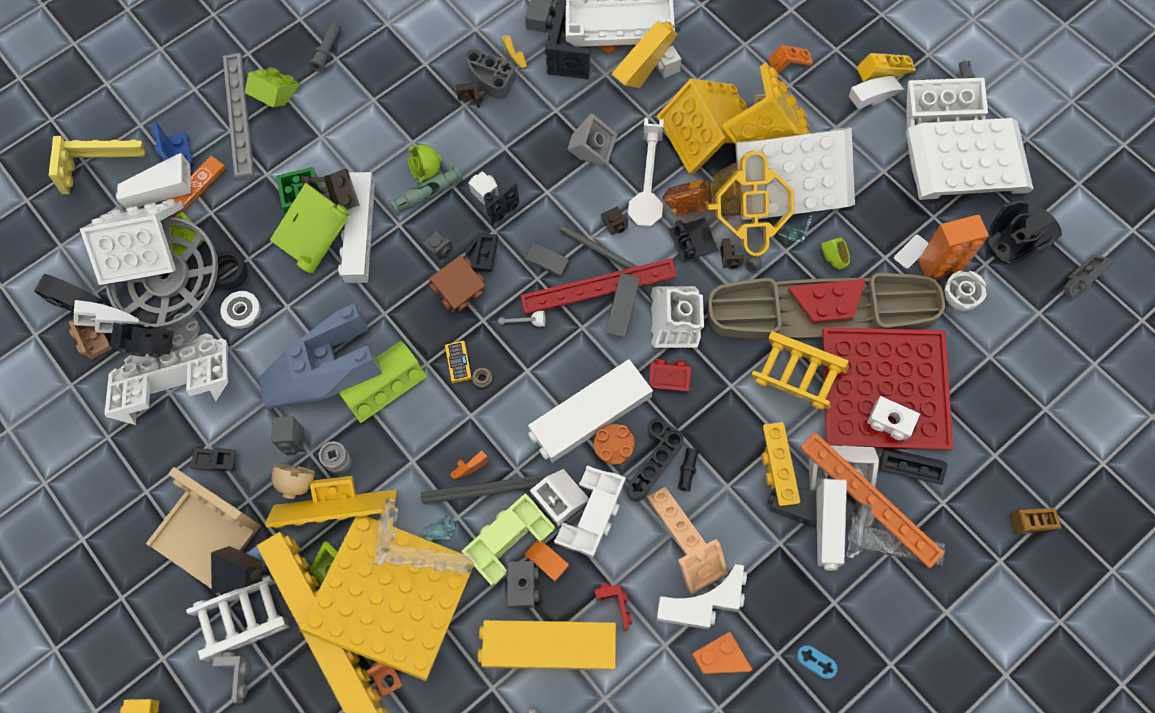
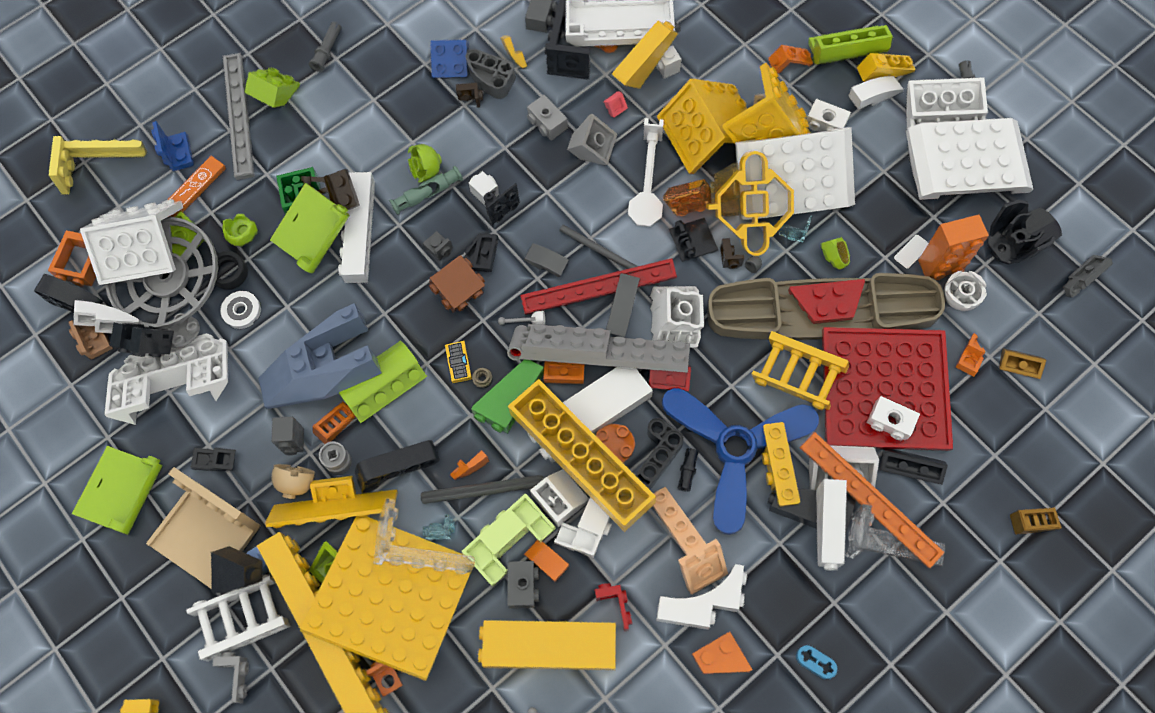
white slope [116,153,191,208] -> none
dark brown bracket [601,206,628,235] -> none
none -> orange window [48,230,96,287]
none -> lime door [72,446,162,535]
none -> lime hair [222,214,258,247]
none -> orange slope [313,401,356,444]
none -> black beam [354,440,440,493]
none -> blue bracket [430,40,469,78]
none -> bright green slope [471,359,544,434]
none -> light grey hinge [507,324,690,372]
none -> yellow brick [508,379,656,532]
none -> light grey brick [527,95,568,140]
none -> orange wing [543,361,585,384]
none -> coral tile [604,91,628,118]
none -> blue piece [662,388,819,535]
none -> white brick [807,99,851,132]
none -> lime brick [808,25,893,65]
none -> orange slope [956,333,985,377]
none -> pearl gold slope [999,348,1046,379]

